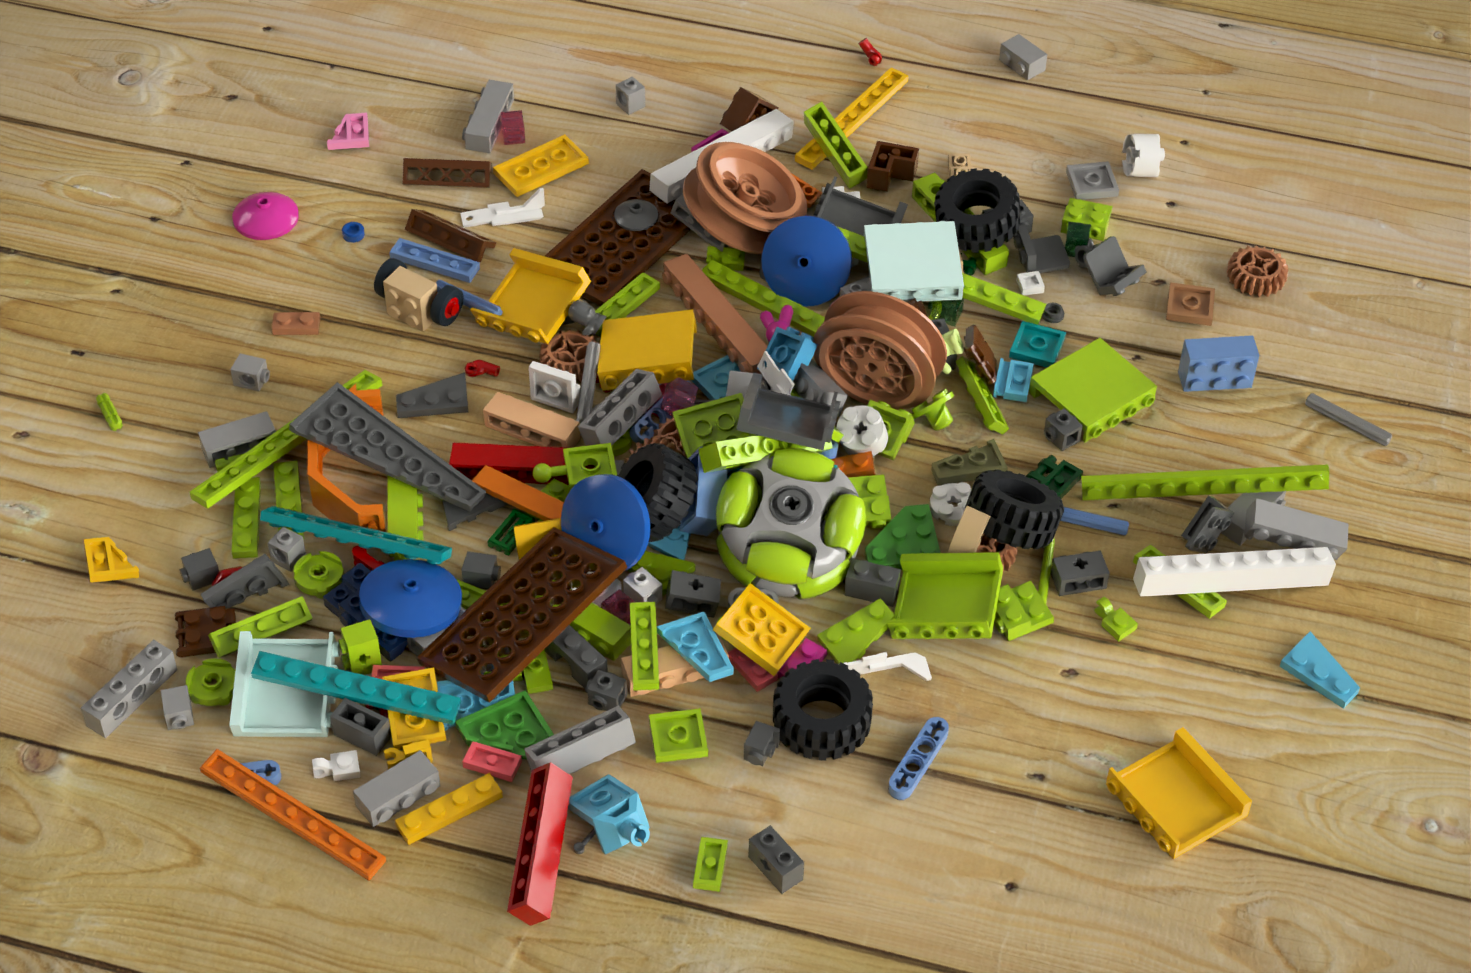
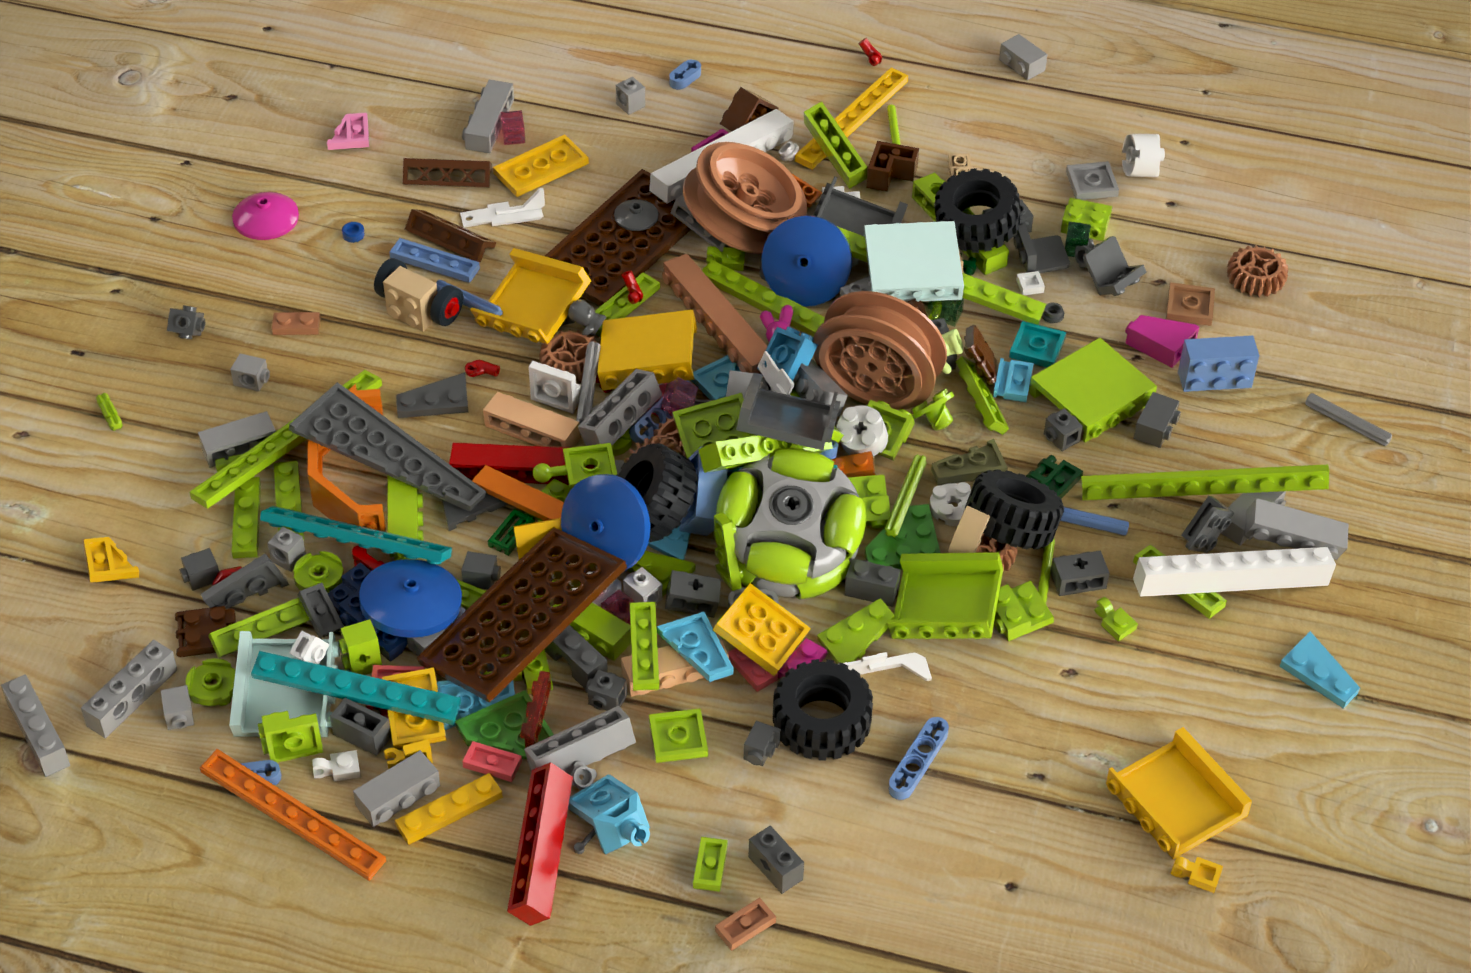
none -> light grey brick [1,674,70,777]
none -> dark grey brick [167,305,206,339]
none -> lime plate [257,711,324,763]
none -> white bracket [289,631,329,664]
none -> dark grey plate [298,583,344,639]
none -> clear red plate [520,671,551,748]
none -> light grey plate [570,761,597,791]
none -> red arm [622,270,643,304]
none -> medium blue beam [669,59,701,90]
none -> lime wing [714,512,743,591]
none -> nougat plate [715,898,776,951]
none -> white plate [779,141,799,161]
none -> lime axle [885,454,927,537]
none -> lime bar [887,104,901,145]
none -> dark pink slope [1125,315,1199,368]
none -> dark grey brick [1134,392,1181,448]
none -> yellow plate [1170,856,1223,893]

